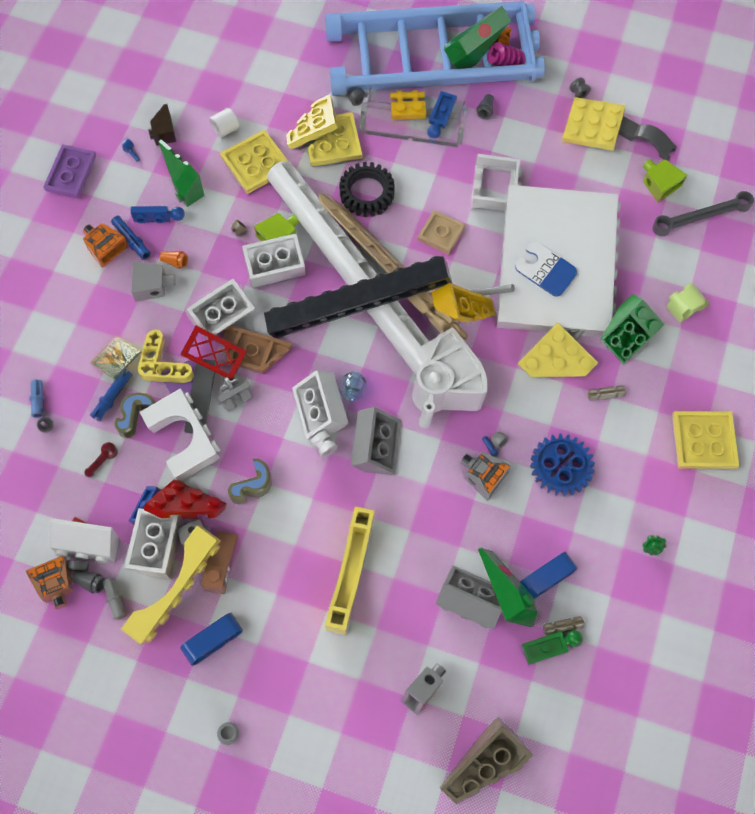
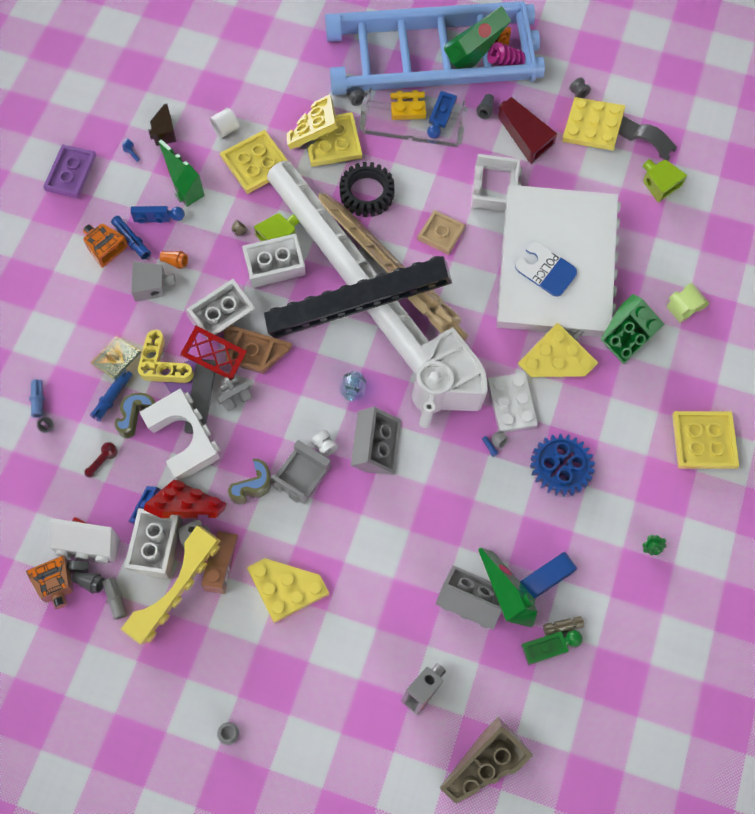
blue beam [180,613,243,666] -> none
white slope [292,370,348,439] -> none
light yellow arch [325,506,375,635] -> none
yellow wedge [432,283,496,323] -> none
torso [460,452,511,501] -> none
light grey bar [470,284,515,296] -> none
dark tan axle [588,385,626,401] -> none
dark grey piece [652,191,754,236] -> none
none -> light yellow plate [247,558,330,623]
none -> light grey panel [271,440,331,504]
none -> white plate [487,372,538,433]
none -> dark red slope [498,97,557,164]

